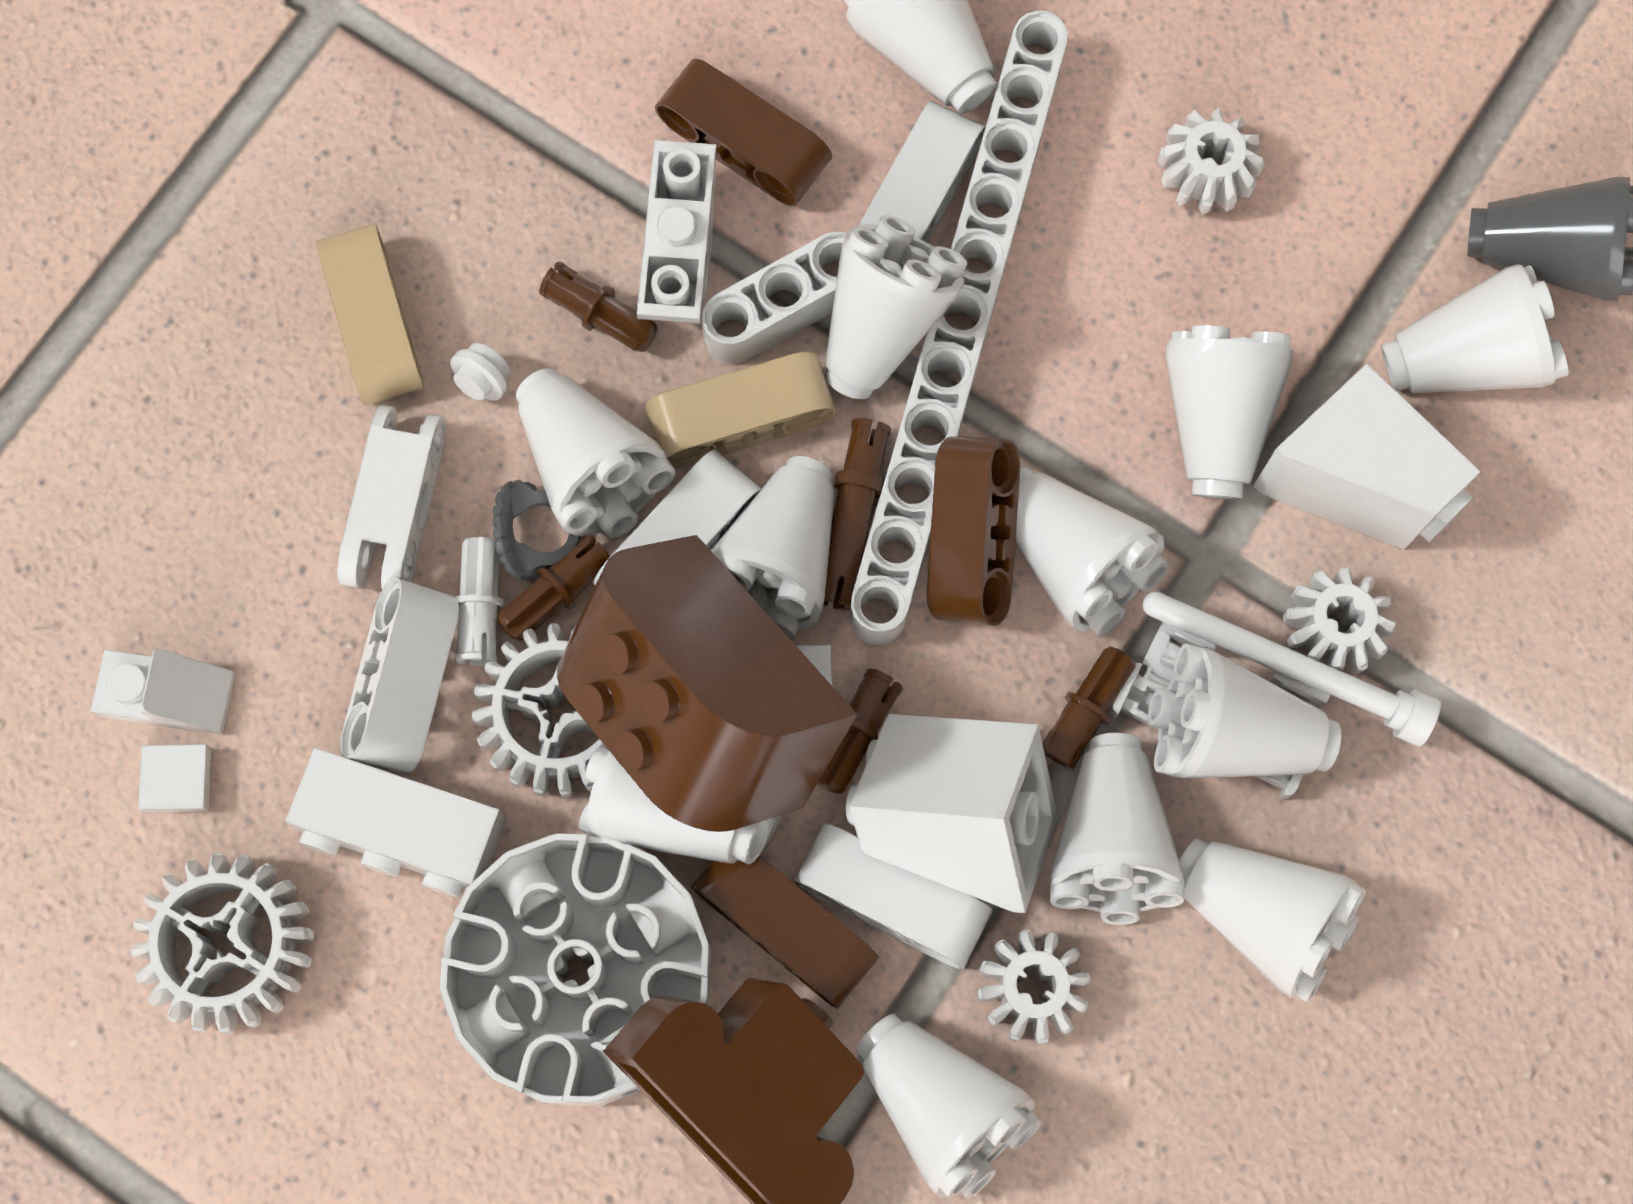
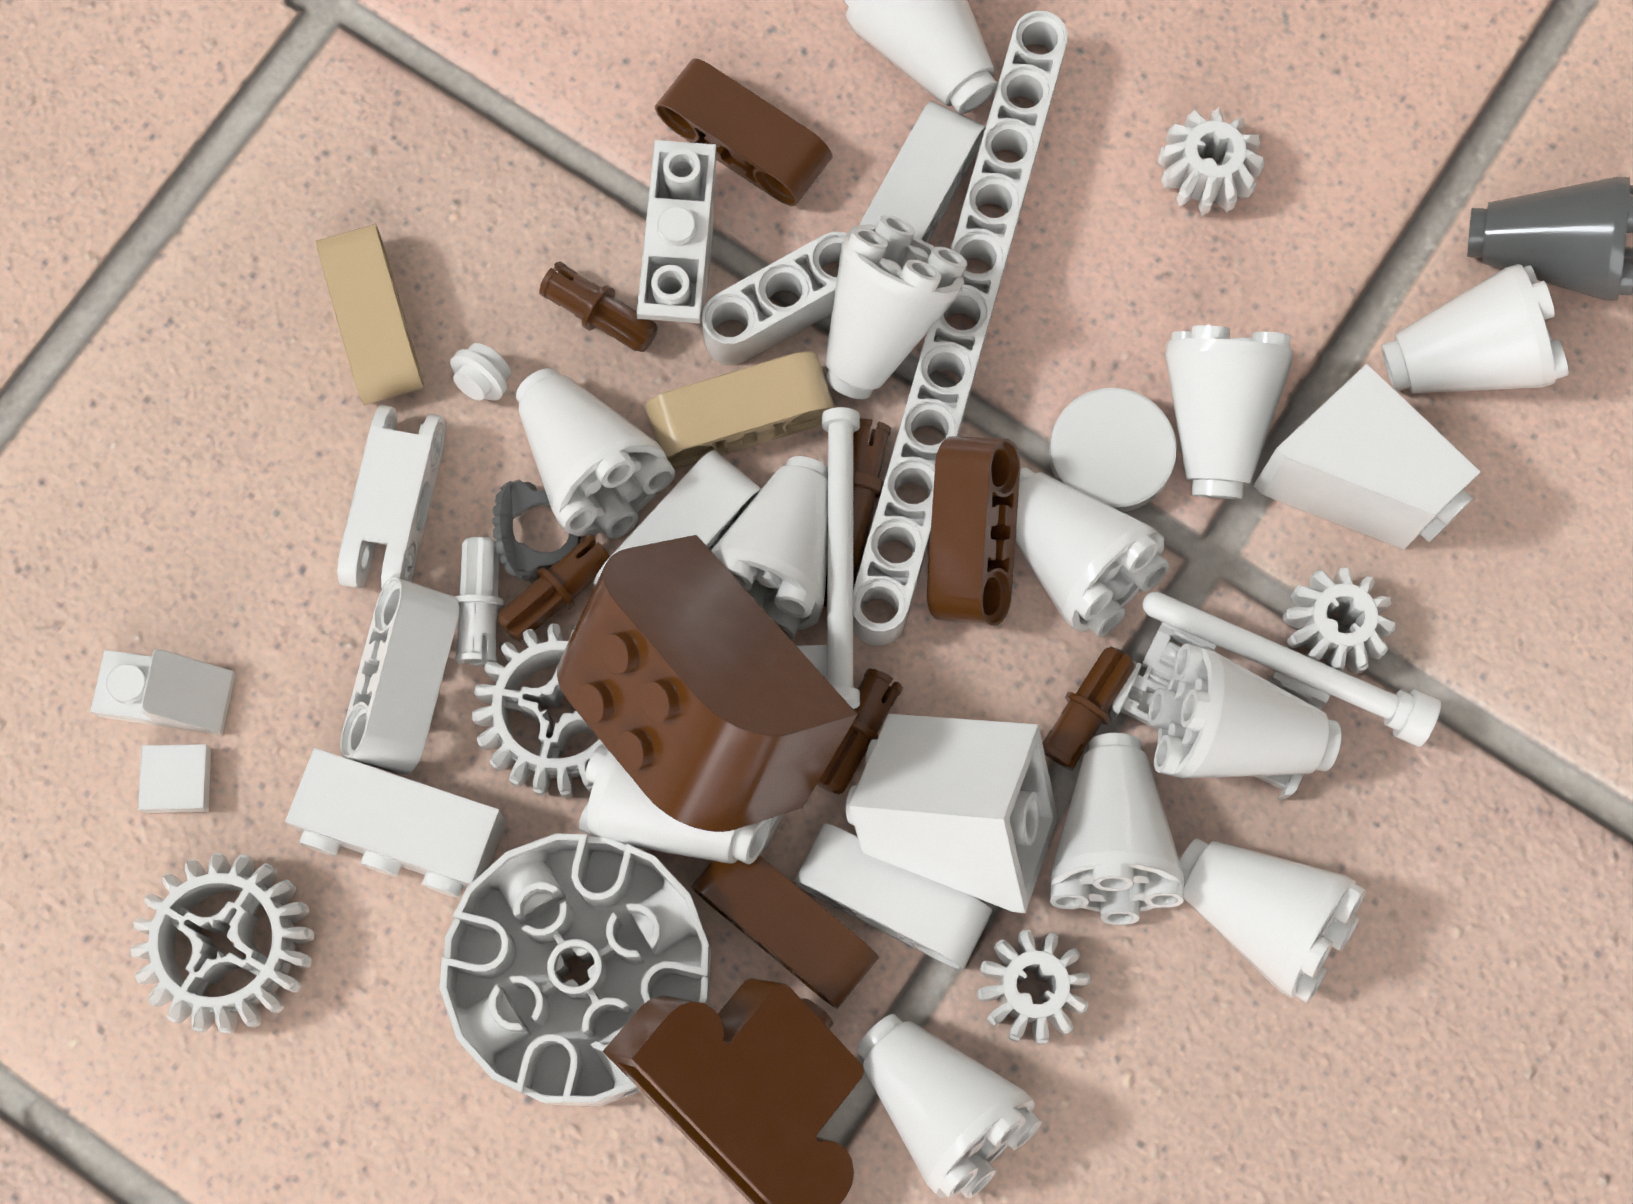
none -> white bar [822,407,860,709]
none -> white tile [1049,388,1176,513]

